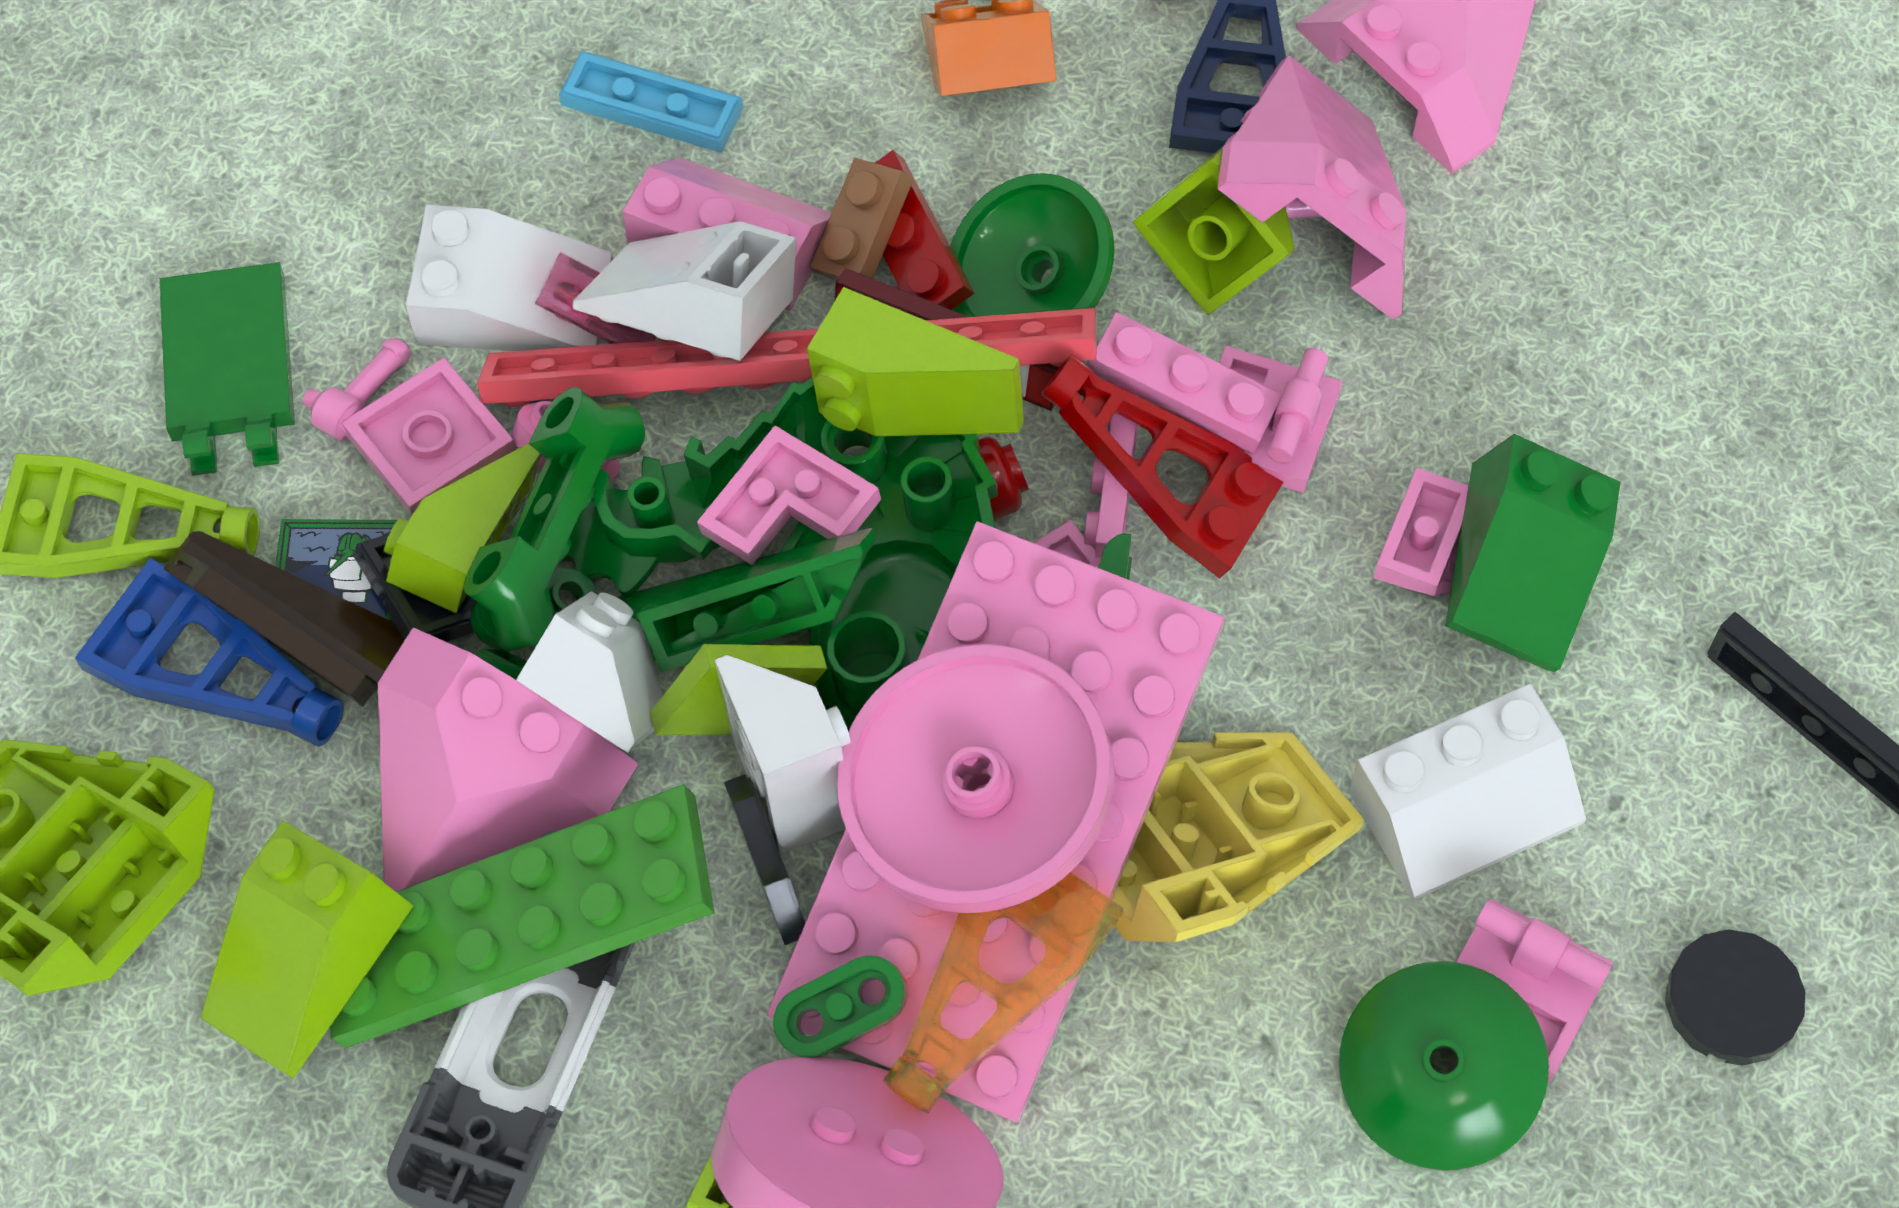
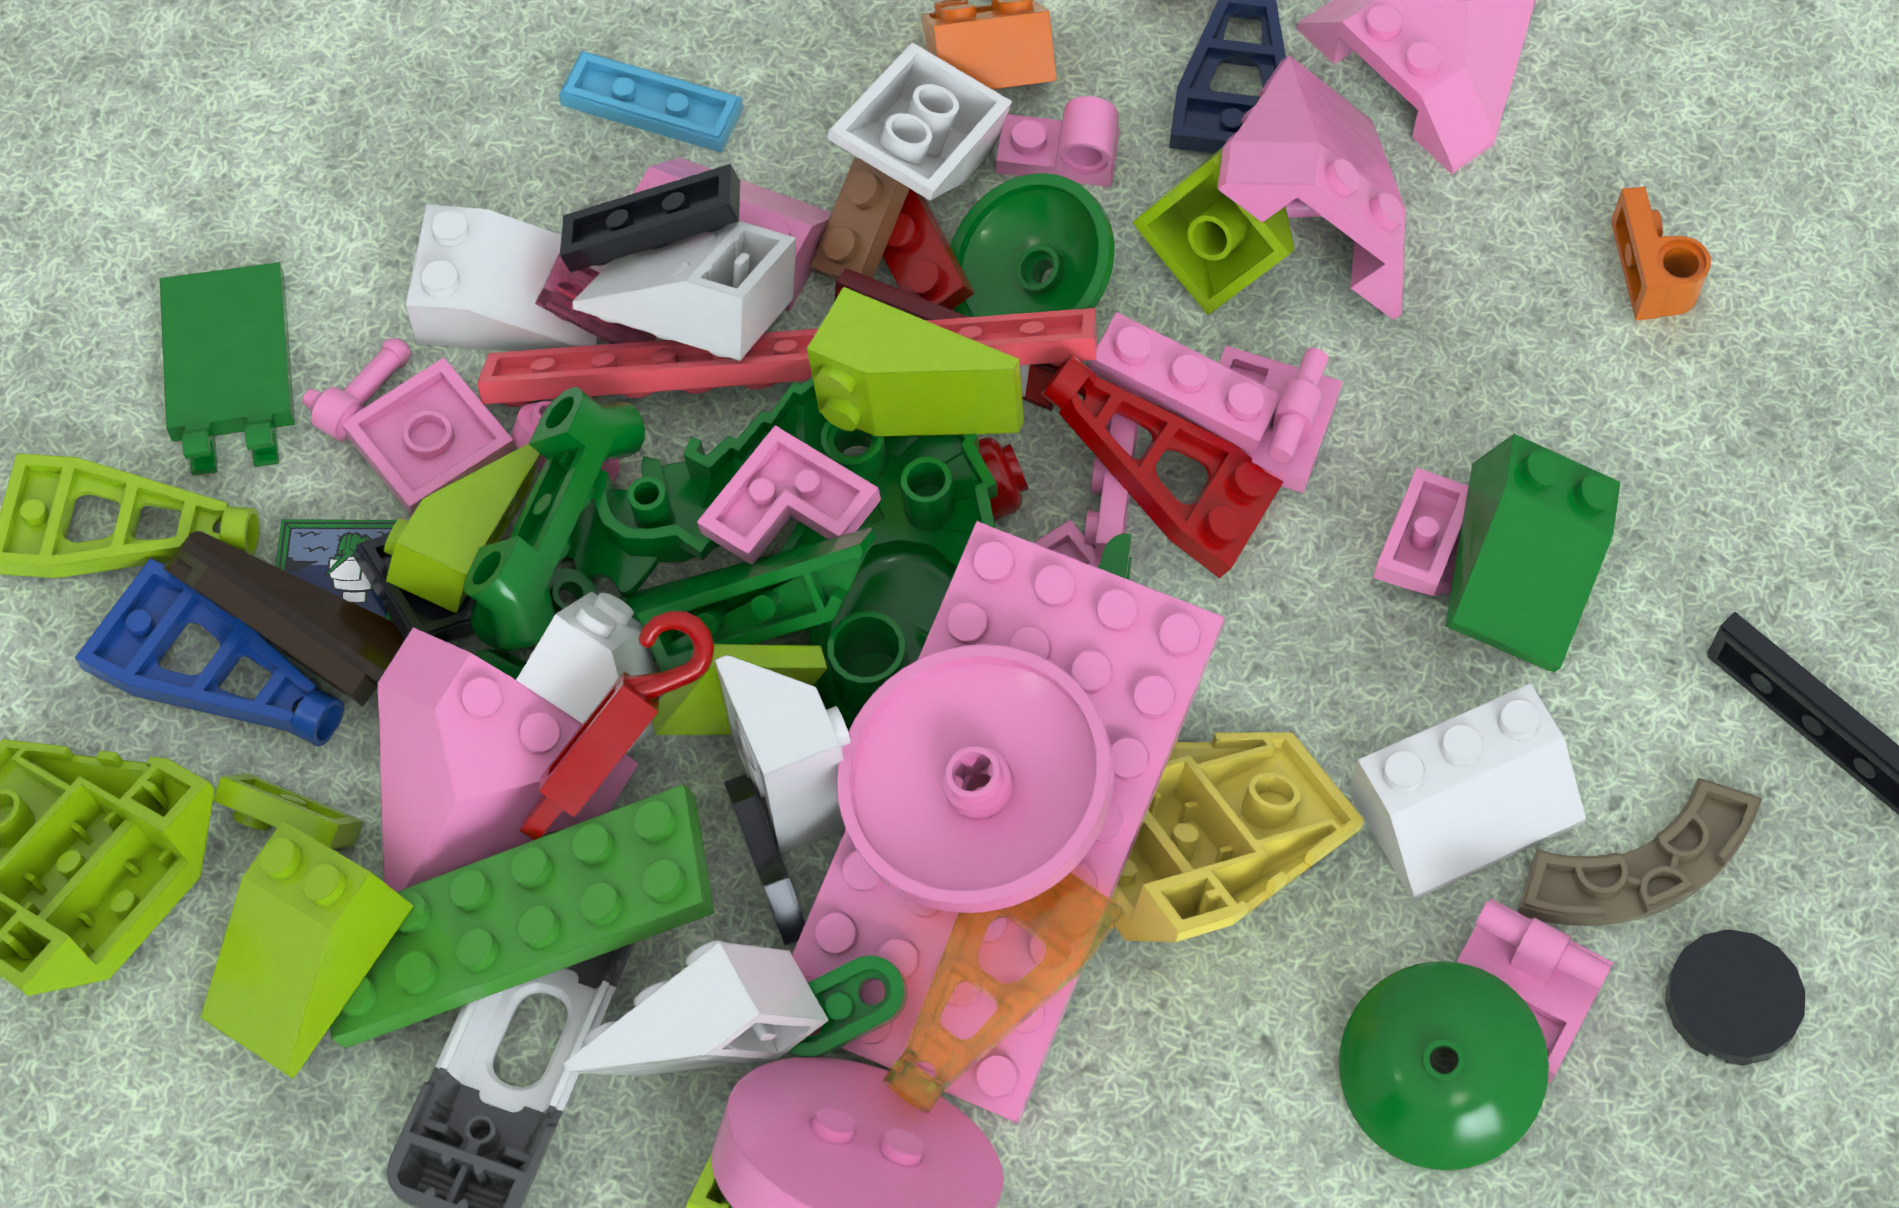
none -> lime plate [213,773,364,849]
none -> red piece [518,611,715,840]
none -> black plate [560,164,740,273]
none -> white slope [563,940,828,1076]
none -> white slope [826,42,1013,200]
none -> bright pink plate [996,96,1120,187]
none -> dark tan tile [1517,777,1762,926]
none -> orange plate [1611,186,1711,320]

